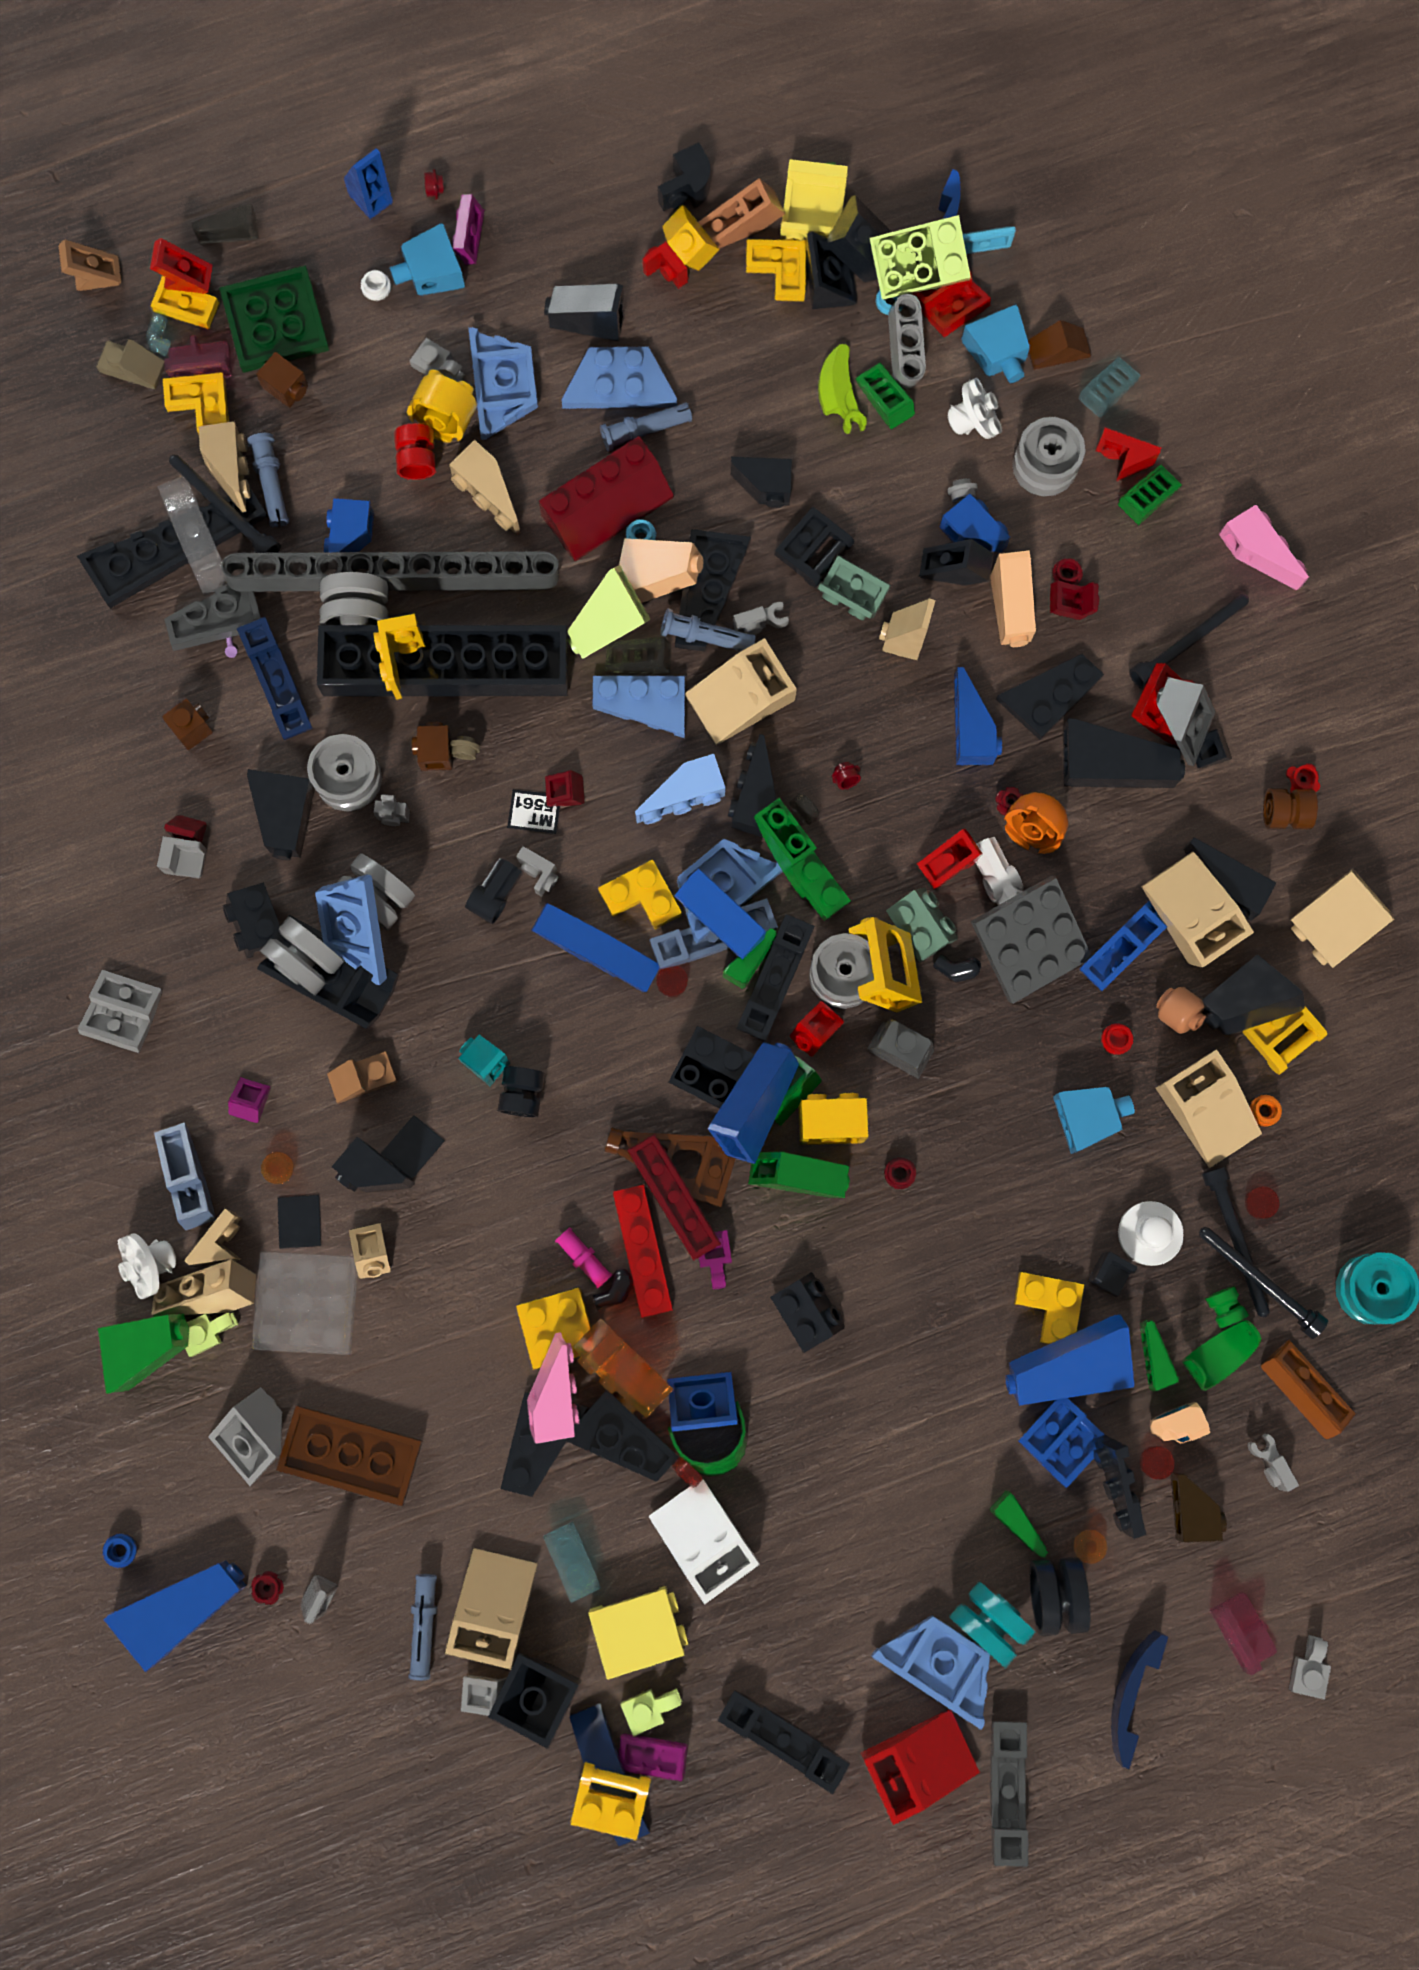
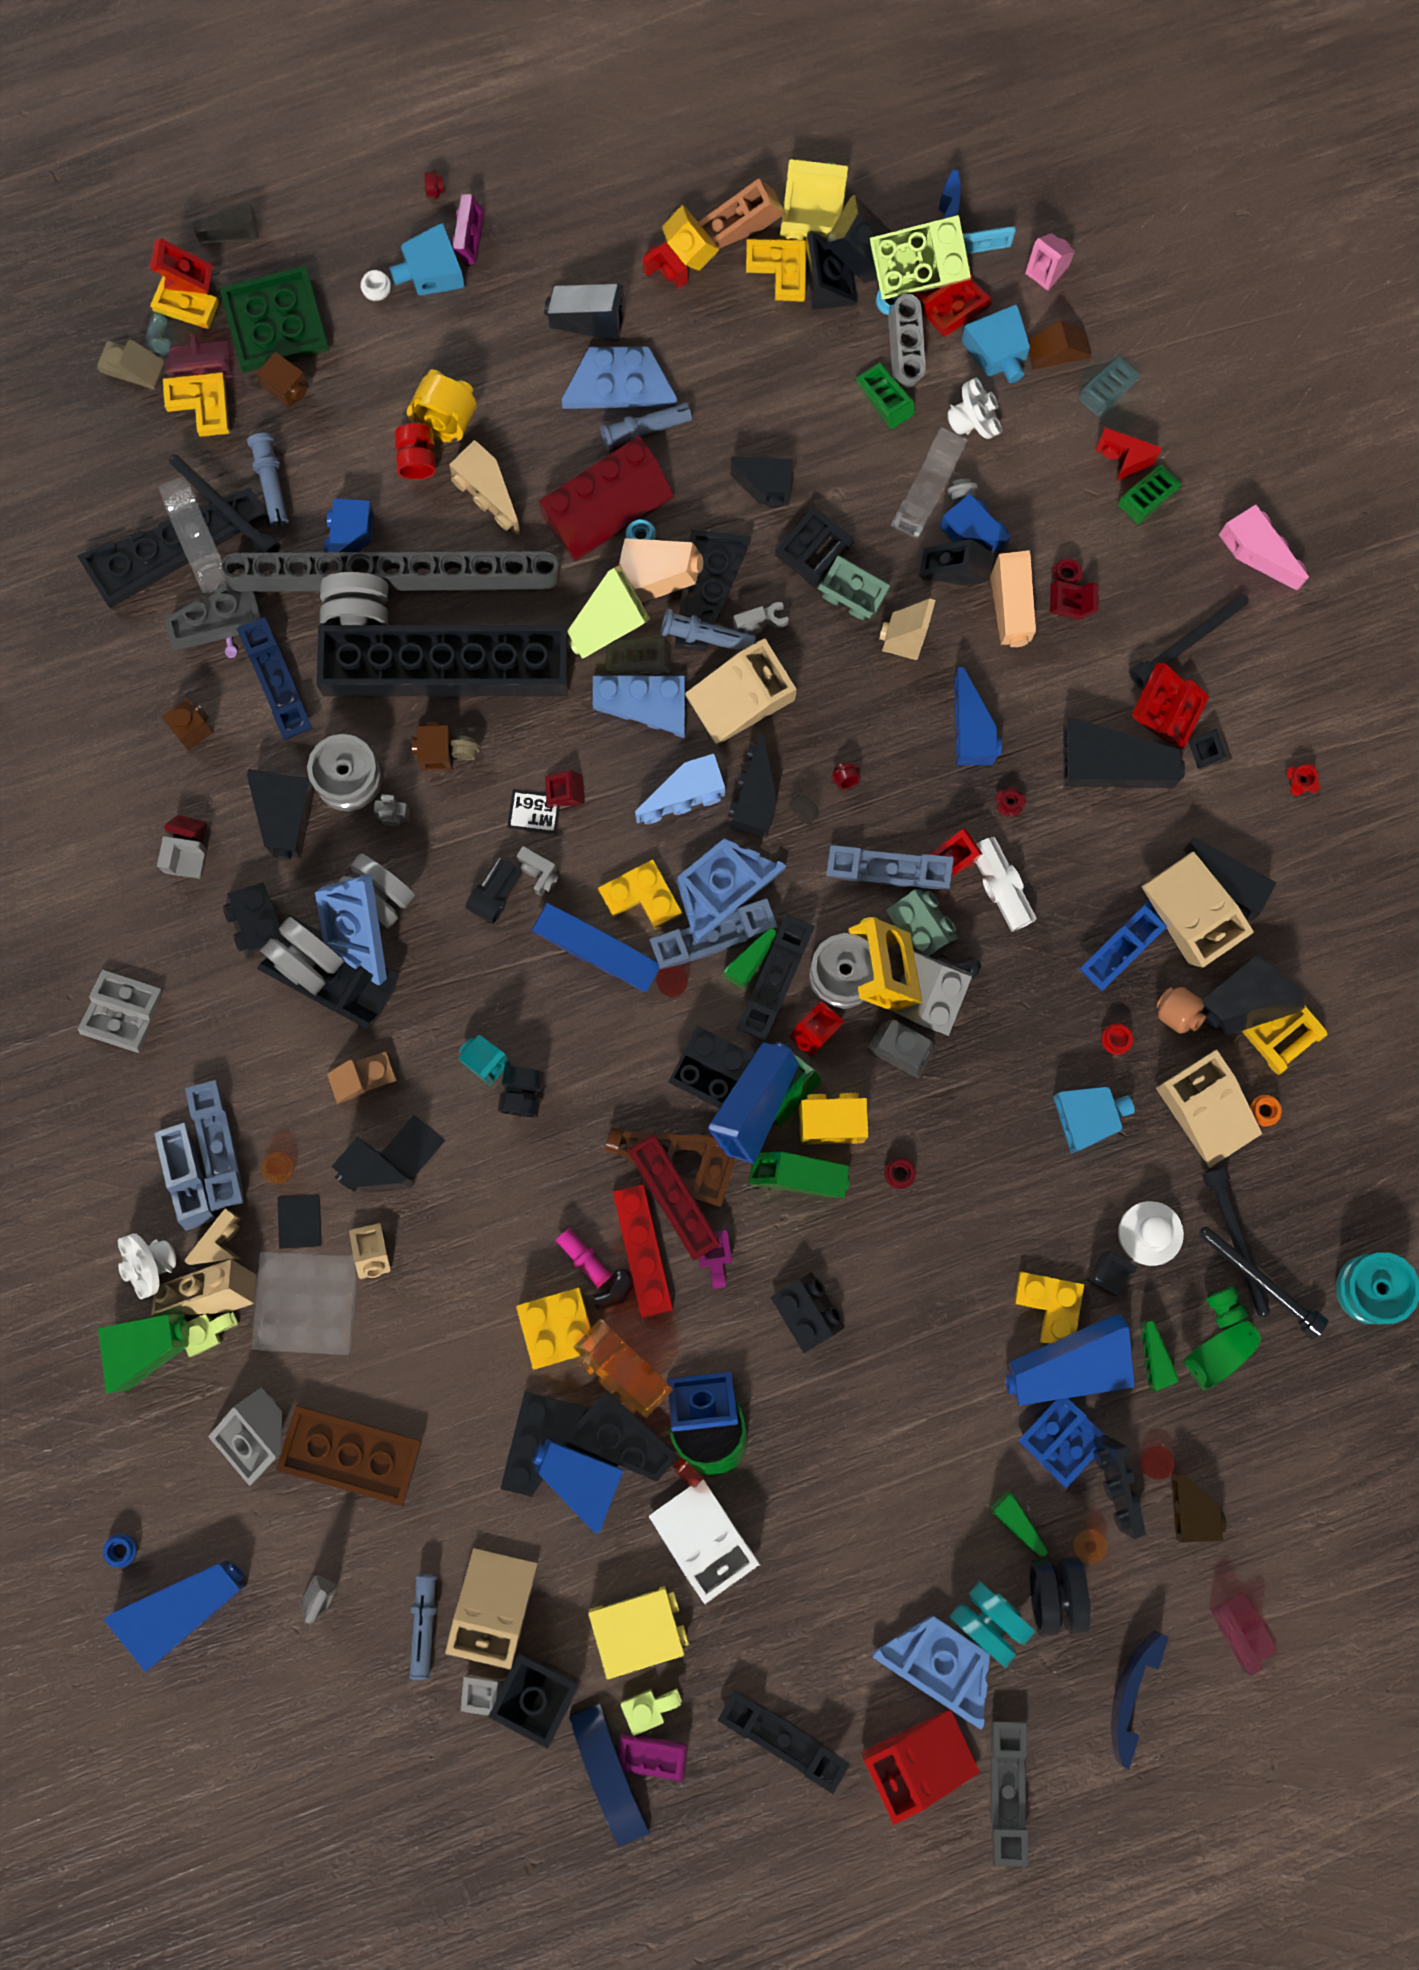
medium nougat slope [58,239,121,291] -> none
tan slope [199,421,250,512] -> none
magenta slope [228,1077,271,1123] -> none
dark red plate [251,1571,284,1605] -> none
blue slope [344,148,393,219] -> none
yellow bracket [373,614,425,700] -> none
light grey plate [410,338,464,382] -> none
medium blue wing [469,327,538,440] -> none
bright pink slope [527,1332,579,1444] -> none
clear light blue slope [543,1522,601,1603] -> none
yellow plate [570,1762,651,1840] -> none
black brick [658,142,711,212] -> none
blue slope [674,868,766,960] -> none
green slope [754,798,851,921] -> none
lime piece [818,344,867,434] -> none
dark grey plate [971,875,1092,1004] -> none
black wing [996,654,1104,740] -> none
orange cylinder [1004,792,1069,854] -> none
light grey wheel [1012,417,1085,496] -> none
light nougat rock [1150,1402,1210,1444] -> none
slope [1156,677,1216,766] -> none
clear red tile [1245,1187,1280,1219] -> none
light grey plate [1248,1434,1299,1492] -> none
dark orange slope [1261,1340,1356,1439] -> none
reddish brown wheel [1263,788,1318,830] -> none
light grey plate [1289,1635,1331,1700] -> none
tan slope [1291,868,1394,968] -> none
none -> sand blue slope [185,1080,244,1211]
none -> blue slope [532,1438,624,1534]
none -> sand blue slope [826,845,954,889]
none -> clear slope [890,428,968,539]
none -> light grey slope [897,951,972,1036]
none -> bright pink slope [1025,233,1075,290]

